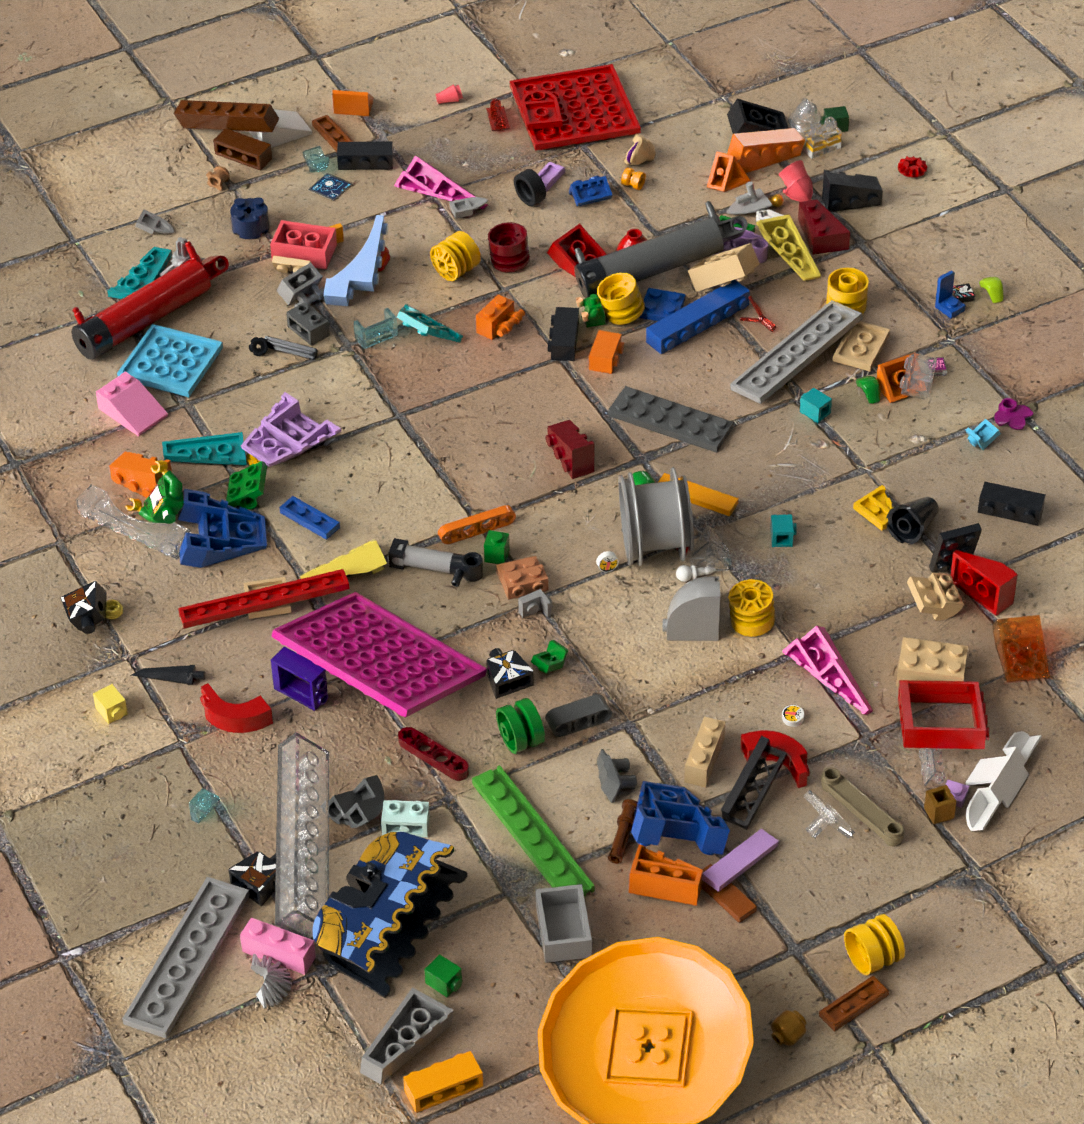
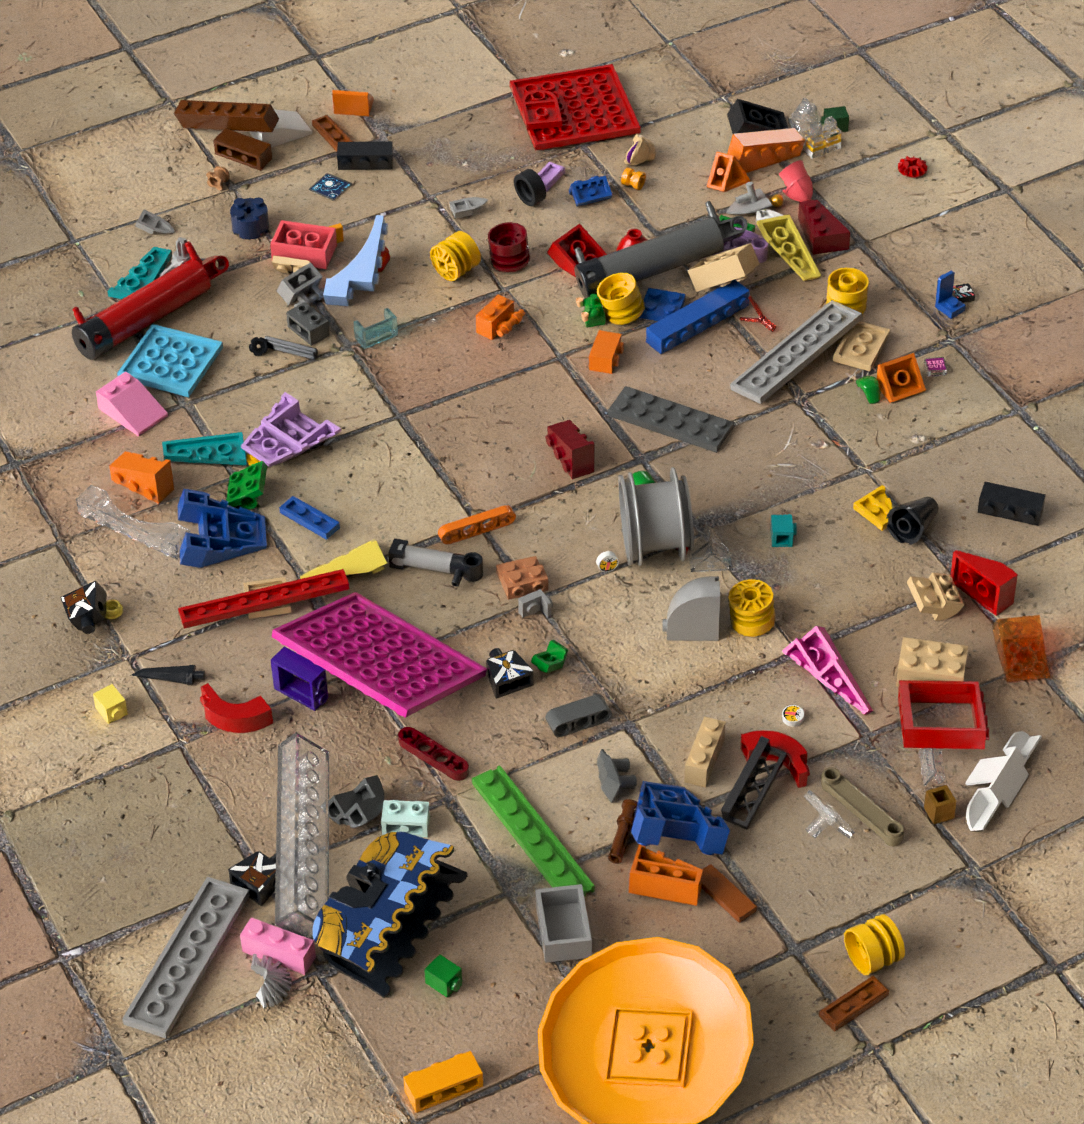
green torso [126,460,184,525] -> none
clear light blue bracket [189,788,220,824] -> none
clear light blue bracket [303,146,330,173] -> none
light grey wedge [360,988,454,1084] -> none
dark pink wedge [394,156,488,210] -> none
teal wing [396,304,463,343] -> none
coral cone [435,84,463,104] -> none
green brick [484,530,510,564] -> none
clear red hinge [486,98,510,131] -> none
green wheel [496,698,545,754] -> none
black brick [548,307,579,361] -> none
light orange tile [658,473,739,516] -> none
white bar [676,565,716,582] -> none
lavender tile [702,829,779,892] -> none
pearl gold head [771,1010,807,1046] -> none
teal brick [800,388,832,423] -> none
black wedge [822,170,883,212] -> none
clear brick [900,353,937,400] -> none
black plate [929,523,982,573] -> none
lavender plate [946,780,969,808] -> none
medium azure bracket [965,419,1001,450] -> none
lime hair [979,277,1004,303] -> none
magenta plate [994,398,1033,430] -> none

